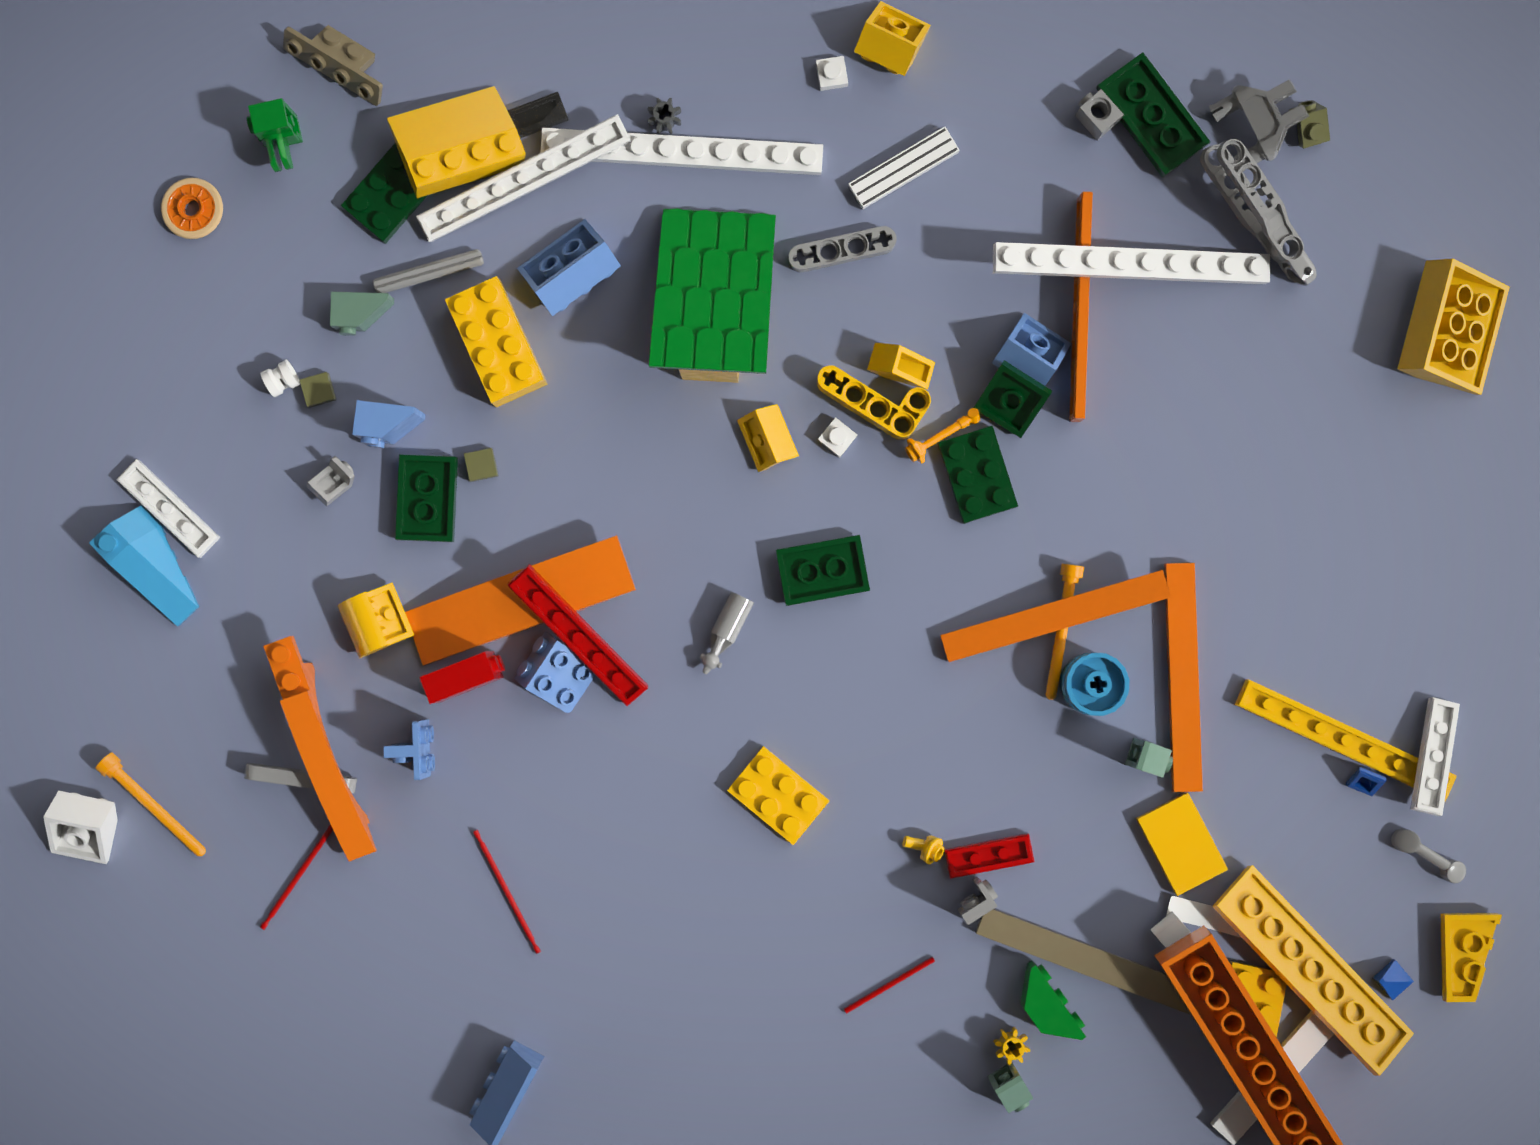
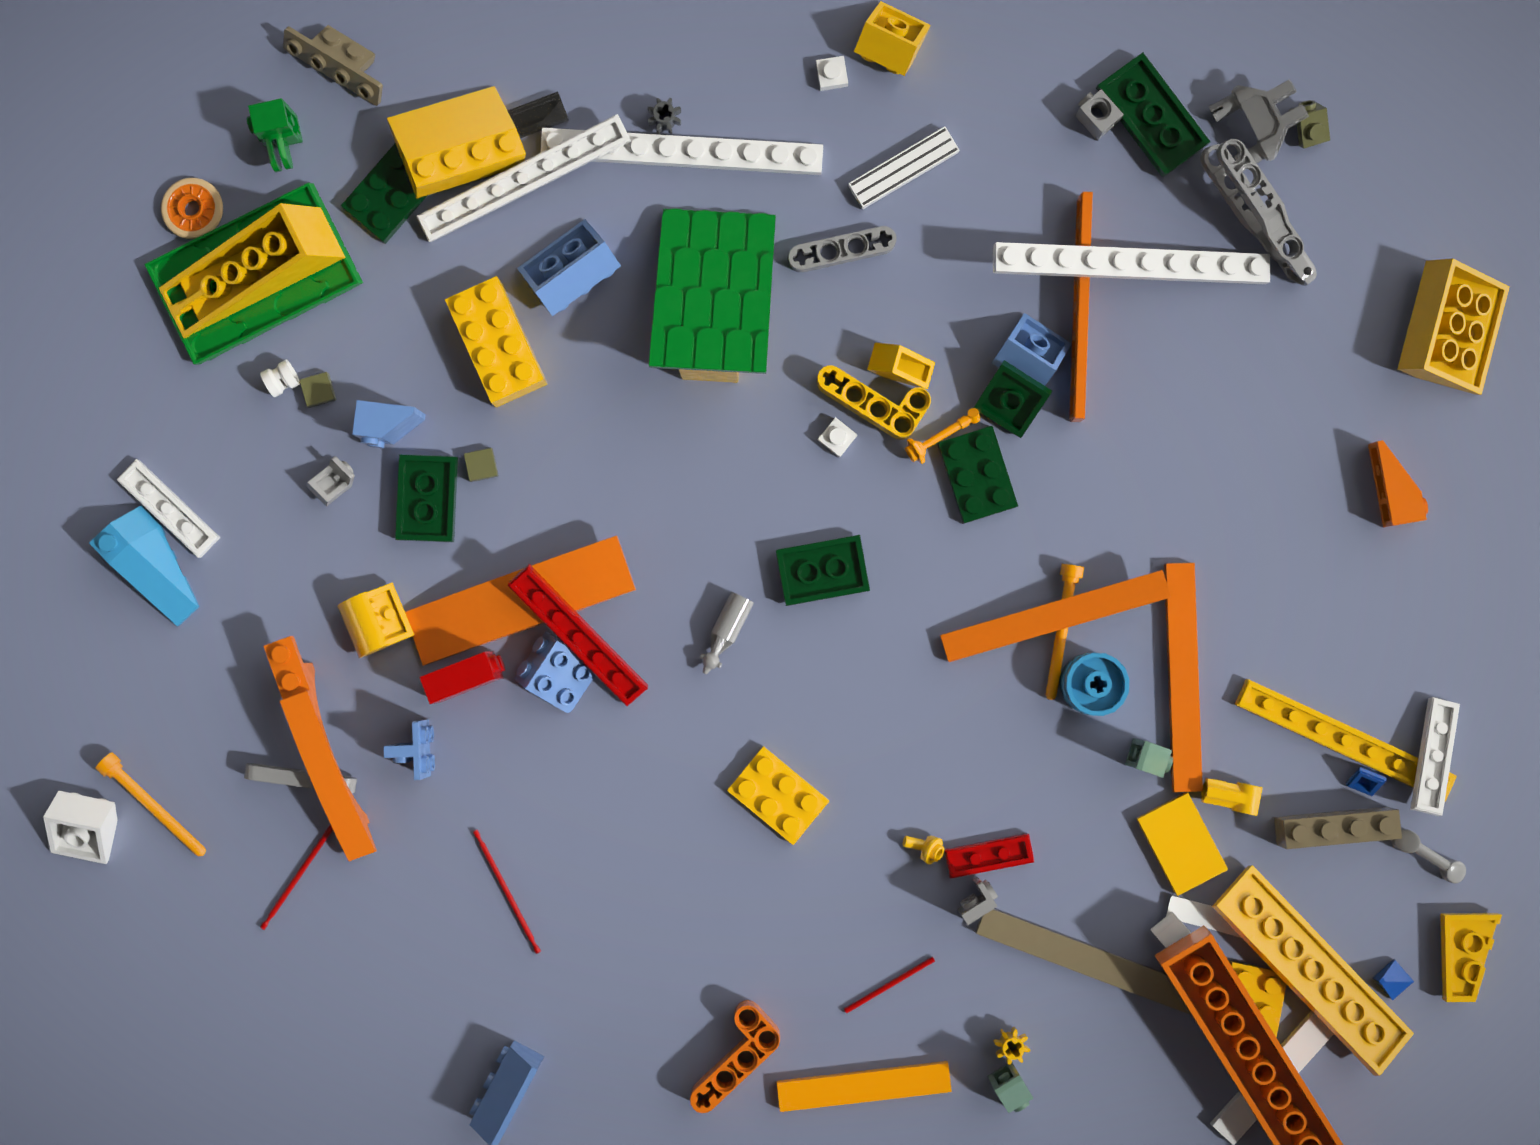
sand green slope [330,292,394,336] -> none
light grey axle [373,249,484,293] -> none
yellow panel [737,404,799,472] -> none
green slope [1020,960,1086,1040] -> none
none -> piece [144,183,363,365]
none -> orange beam [690,1000,780,1113]
none -> light orange tile [777,1061,952,1112]
none -> yellow piece [1201,778,1263,816]
none -> dark tan brick [1274,807,1402,849]
none -> orange slope [1368,440,1428,528]

